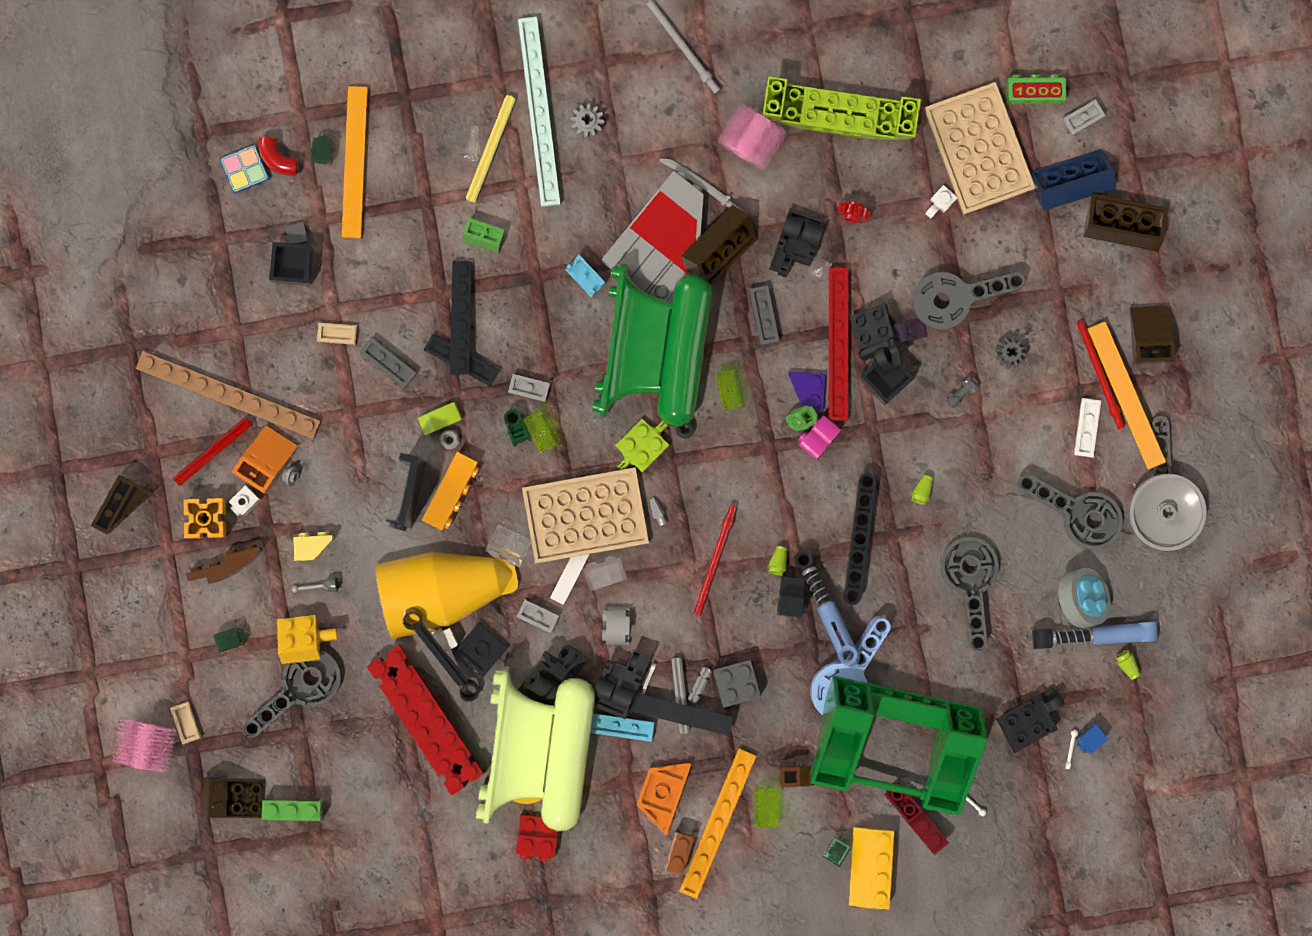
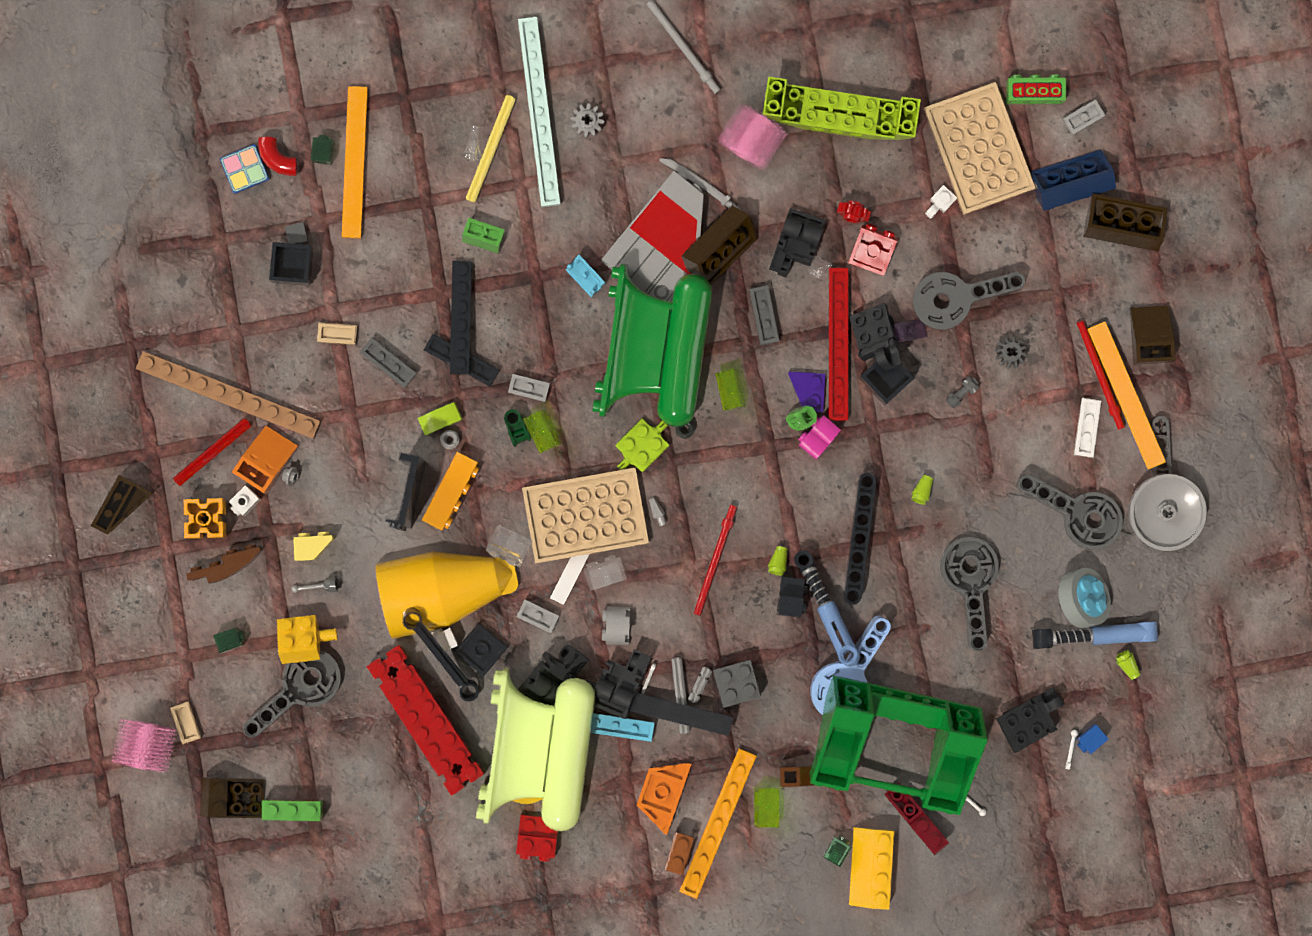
none -> plate [848,223,898,276]

